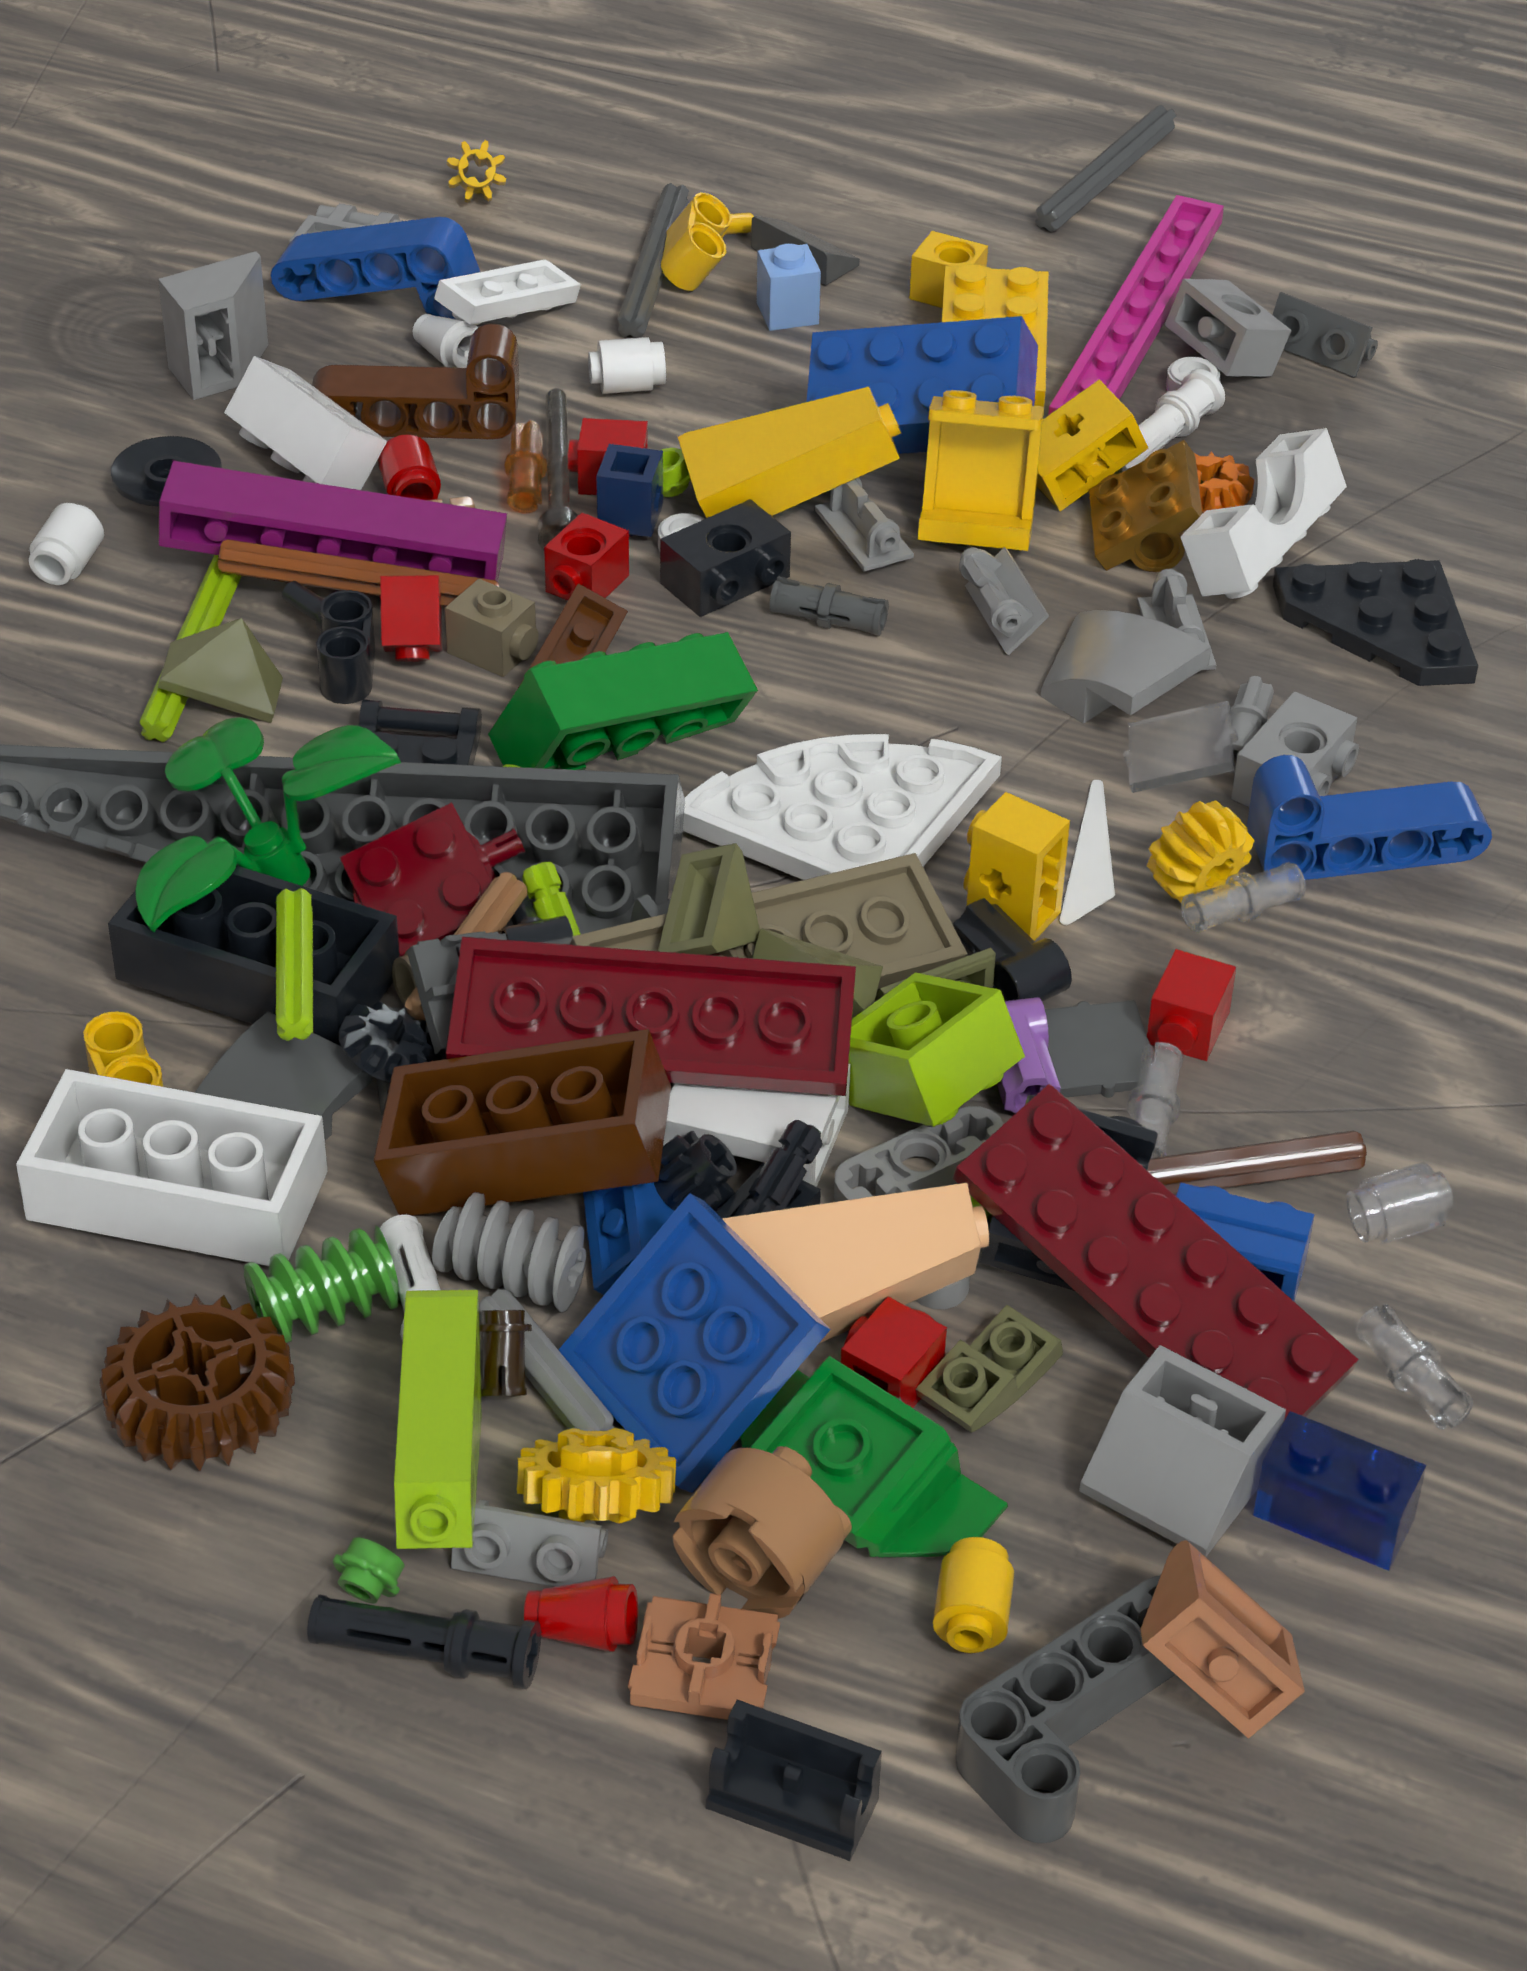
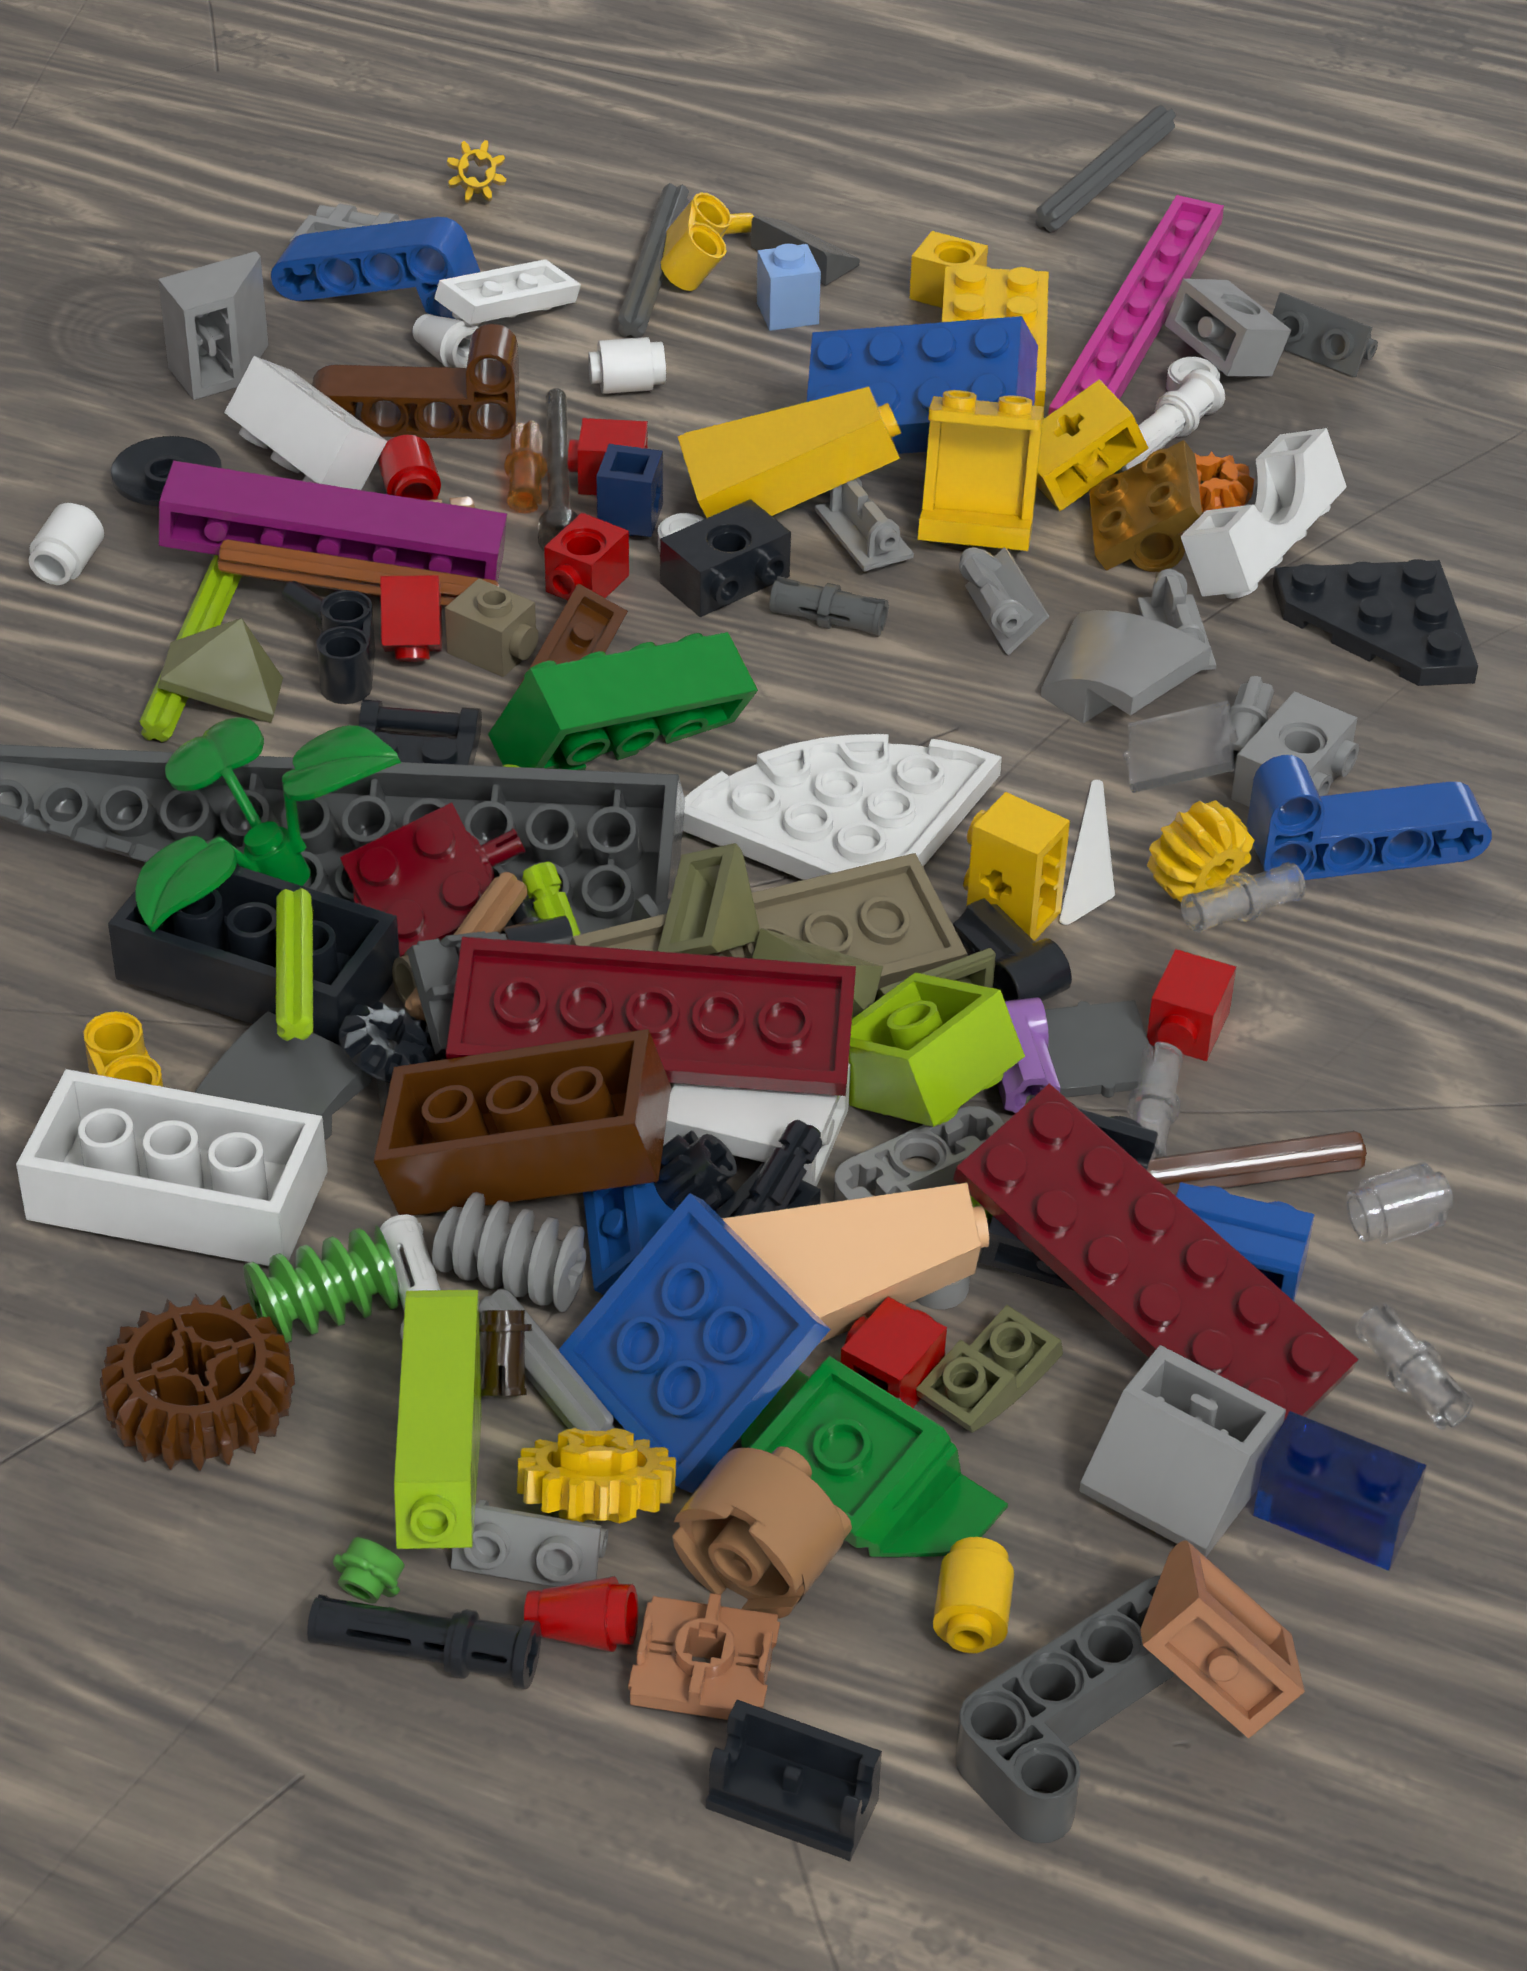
lime plate [661,448,691,497] -> none

